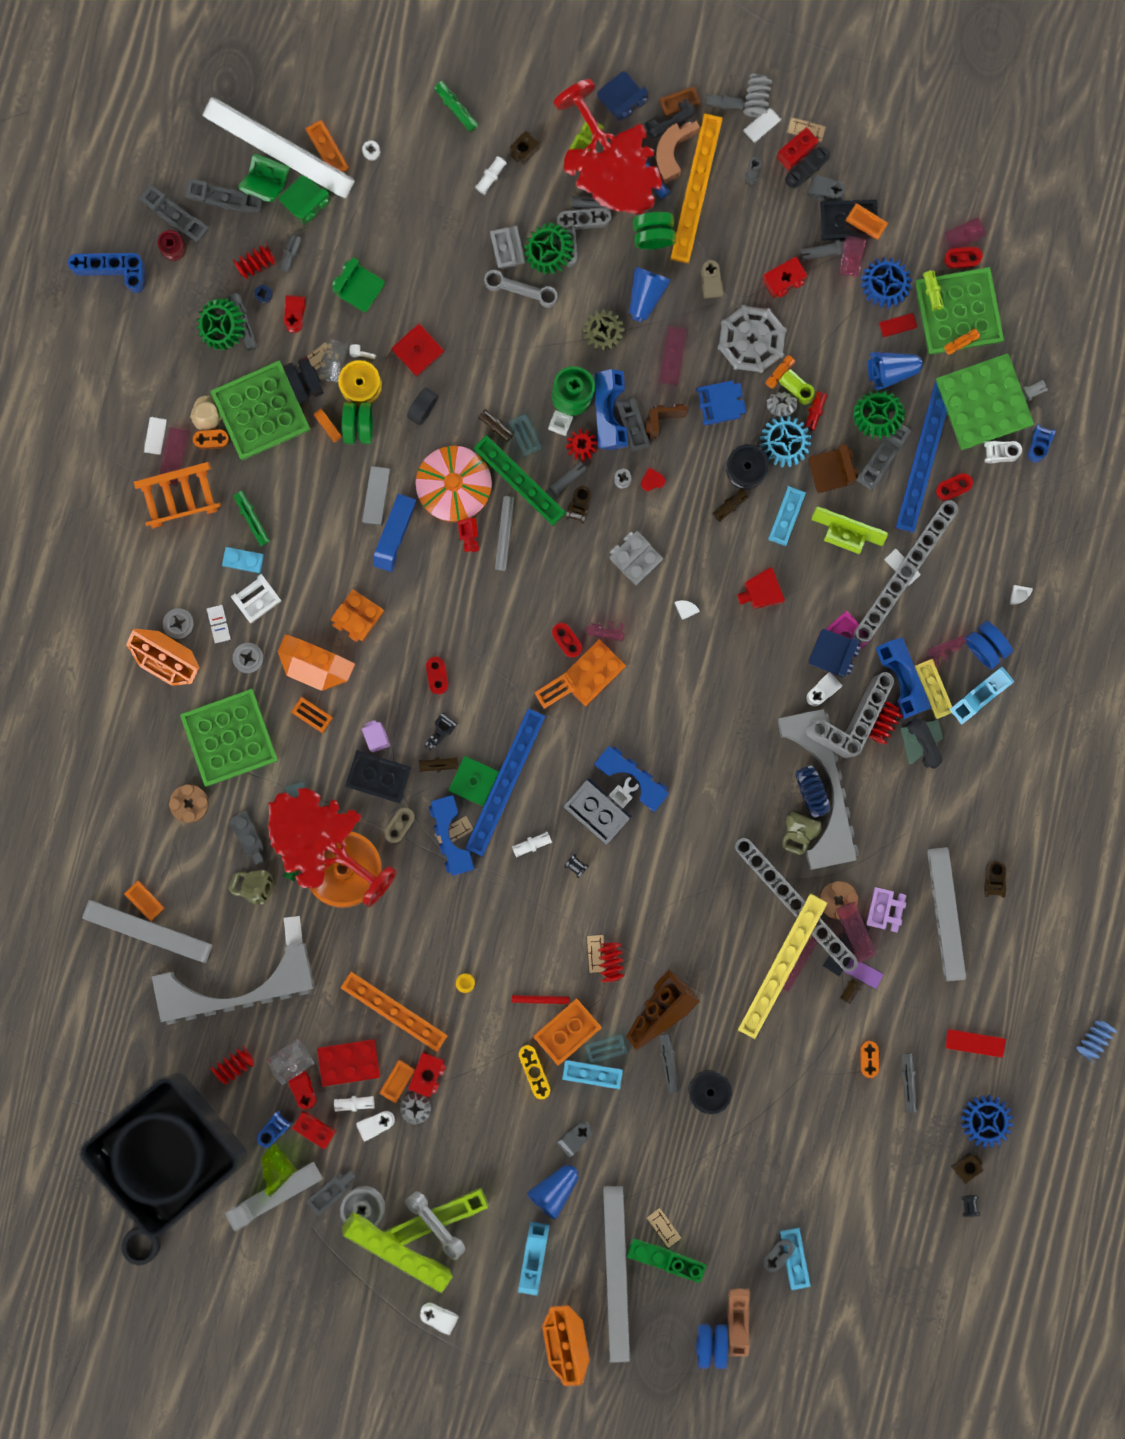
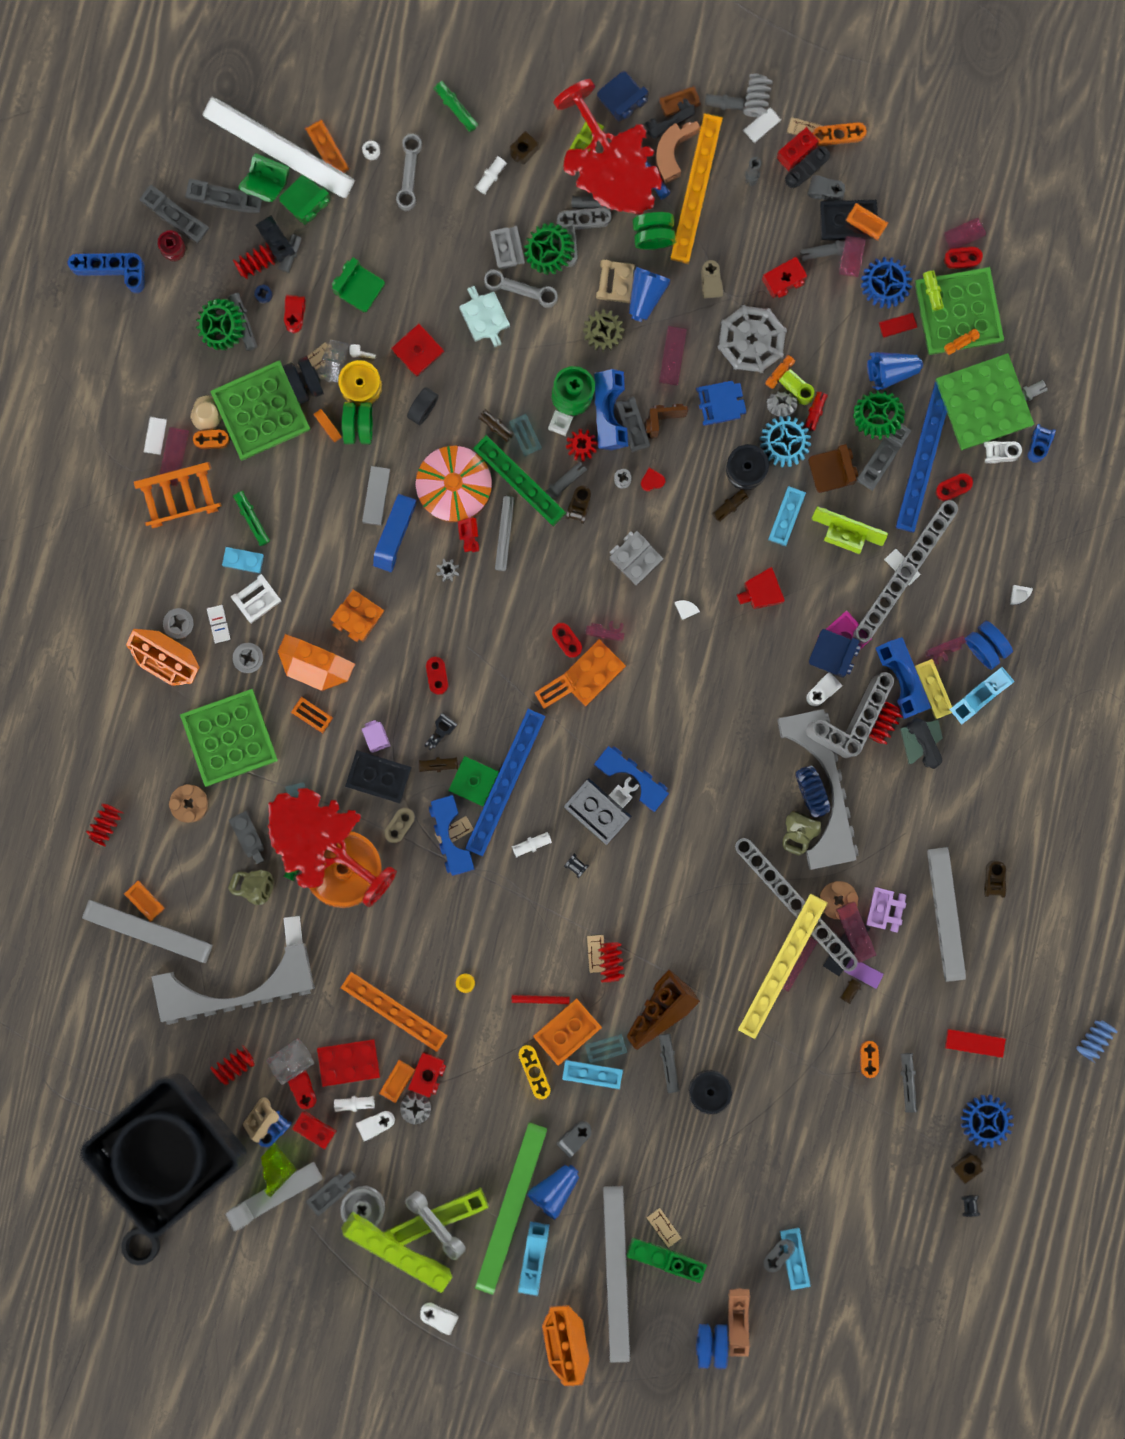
none -> red piece [86,803,124,847]
none -> tan plate [243,1097,279,1143]
none -> black plate [255,215,295,263]
none -> light grey piece [396,134,422,211]
none -> light grey gear [437,559,459,582]
none -> light aqua plate [459,286,510,347]
none -> bright green beam [475,1122,547,1295]
none -> tan plate [596,260,635,303]
none -> orange beam [813,122,867,146]

